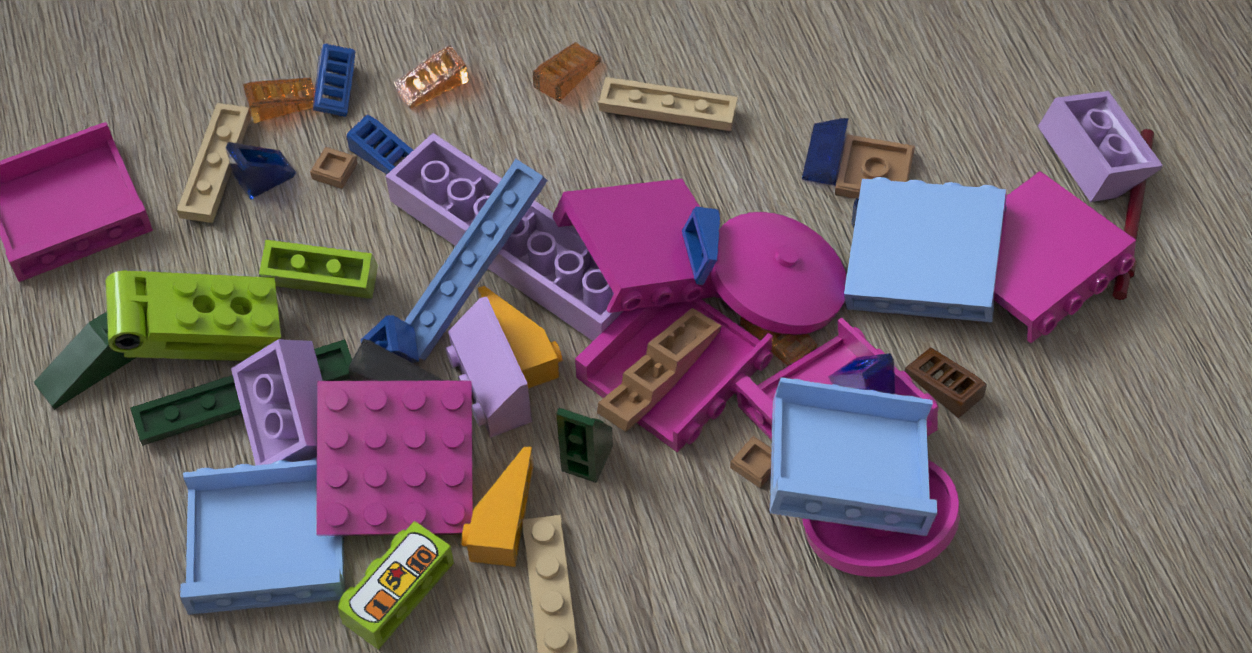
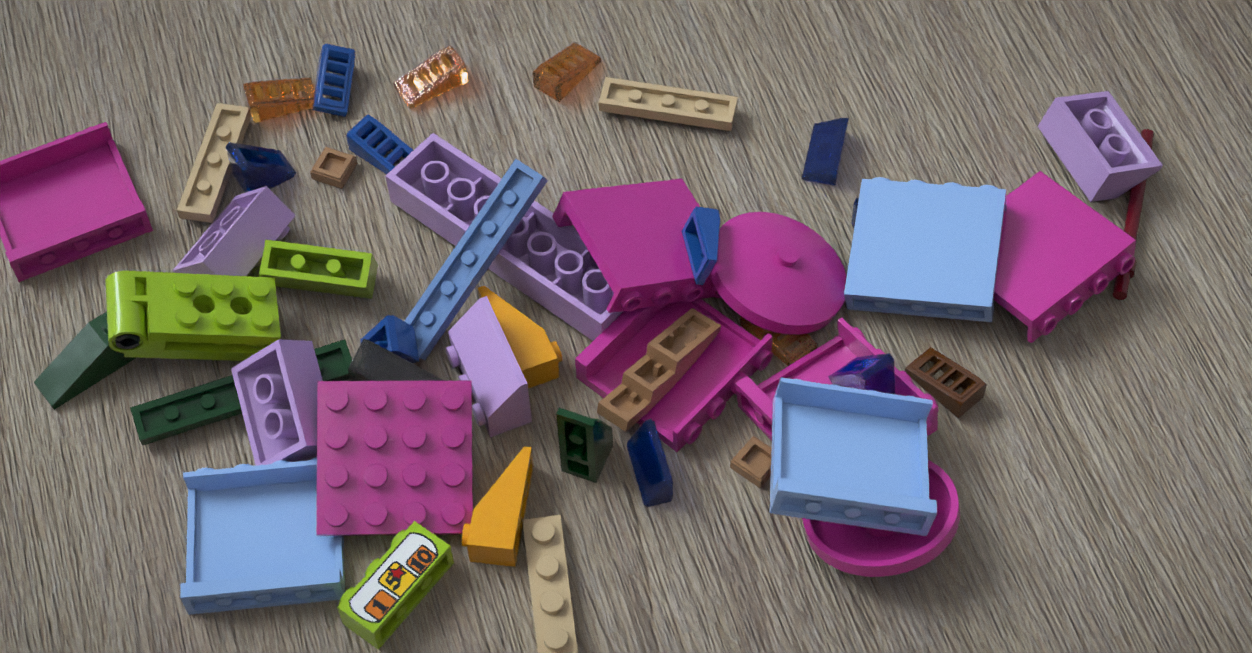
medium nougat tile [835,134,915,199] -> none
none -> lavender slope [172,186,296,276]
none -> clear blue slope [627,419,673,507]

